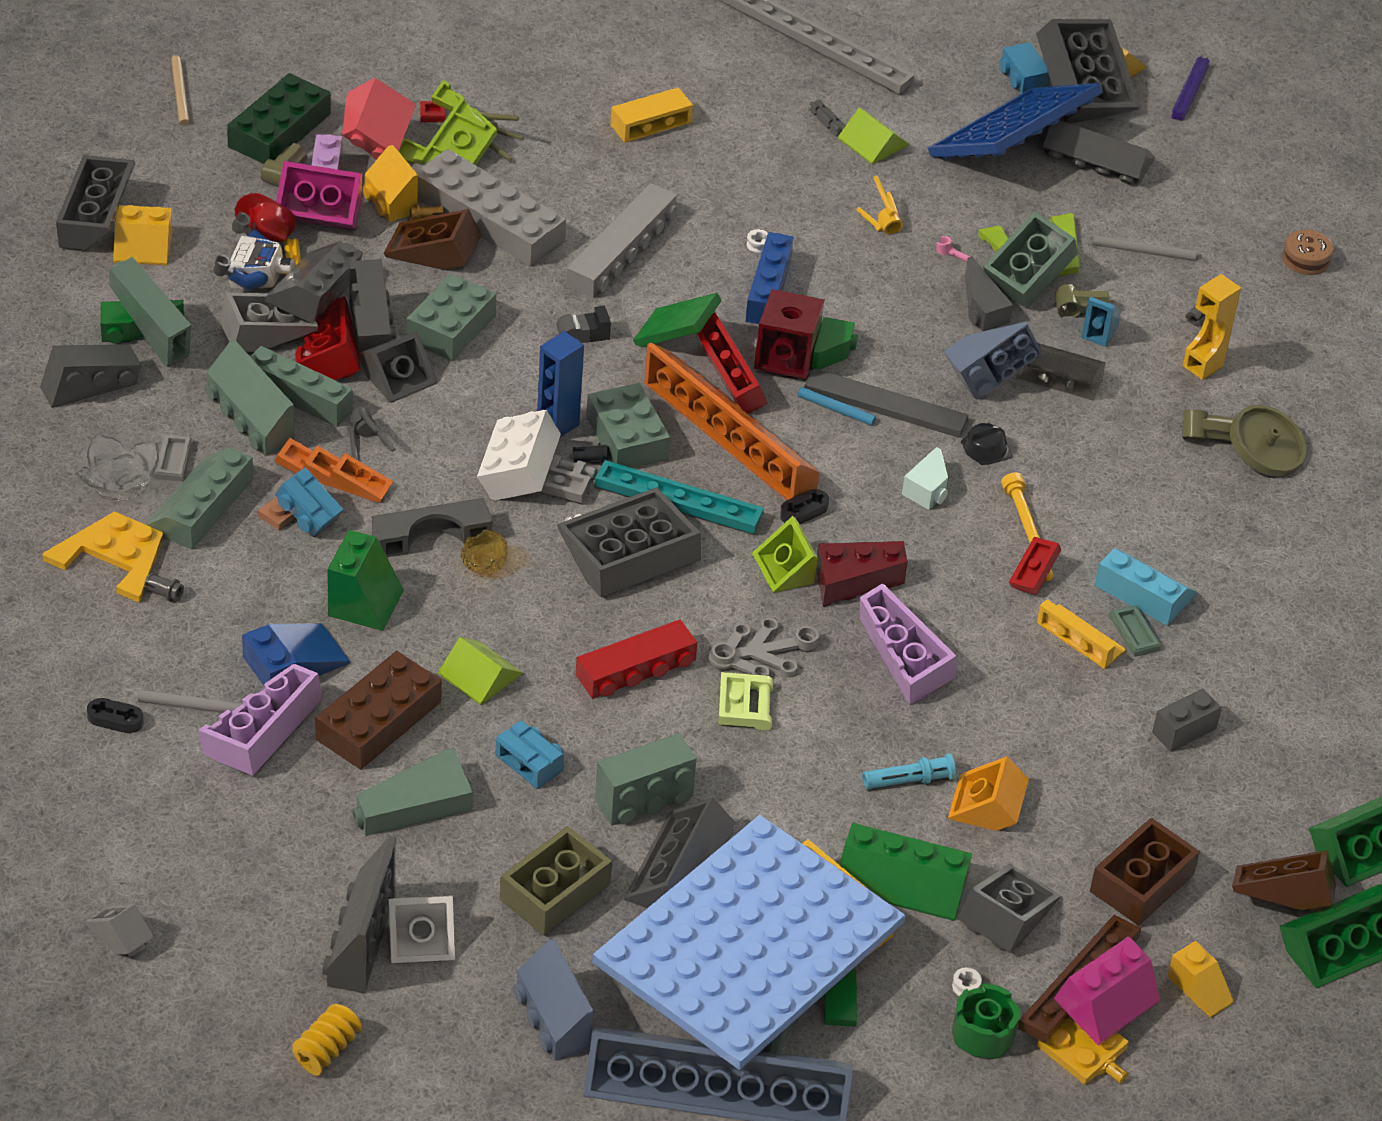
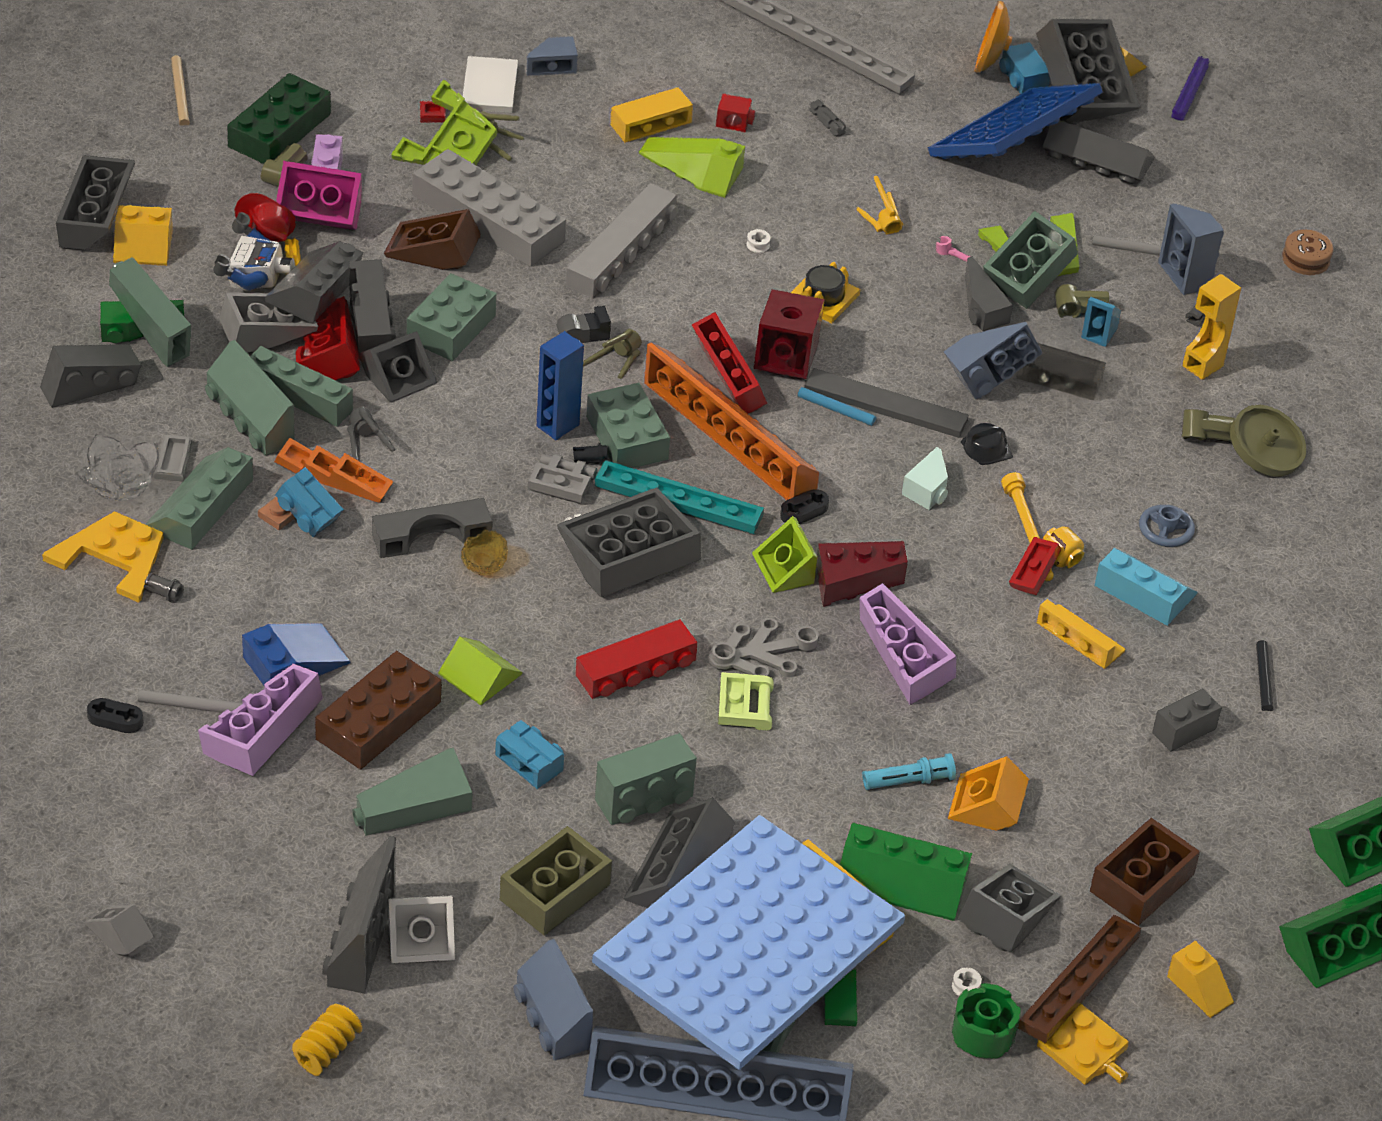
green slope [327,530,404,631] -> none
coral slope [342,78,416,160] -> none
yellow slope [363,145,418,223] -> none
pearl gold pin [410,204,444,220] -> none
white brick [477,410,561,500] -> none
green tile [633,293,722,347] -> none
blue brick [745,232,794,324] -> none
green slope [811,317,858,370] -> none
lime slope [838,107,909,164] -> none
dark pink slope [1054,936,1160,1045] -> none
sand green tile [1109,605,1161,657] -> none
reddish brown slope [1232,850,1336,912] -> none
none -> white tile [463,56,518,113]
none -> sand blue slope [526,36,578,76]
none -> olive plant [583,328,642,379]
none -> lime wedge [639,137,745,198]
none -> red brick [716,94,755,132]
none -> piece [791,262,860,324]
none -> light orange dish [974,0,1013,73]
none -> yellow head [1043,526,1084,568]
none -> sand blue piece [1139,505,1195,547]
none -> sand blue slope [1158,203,1224,295]
none -> black bar [1256,640,1273,711]

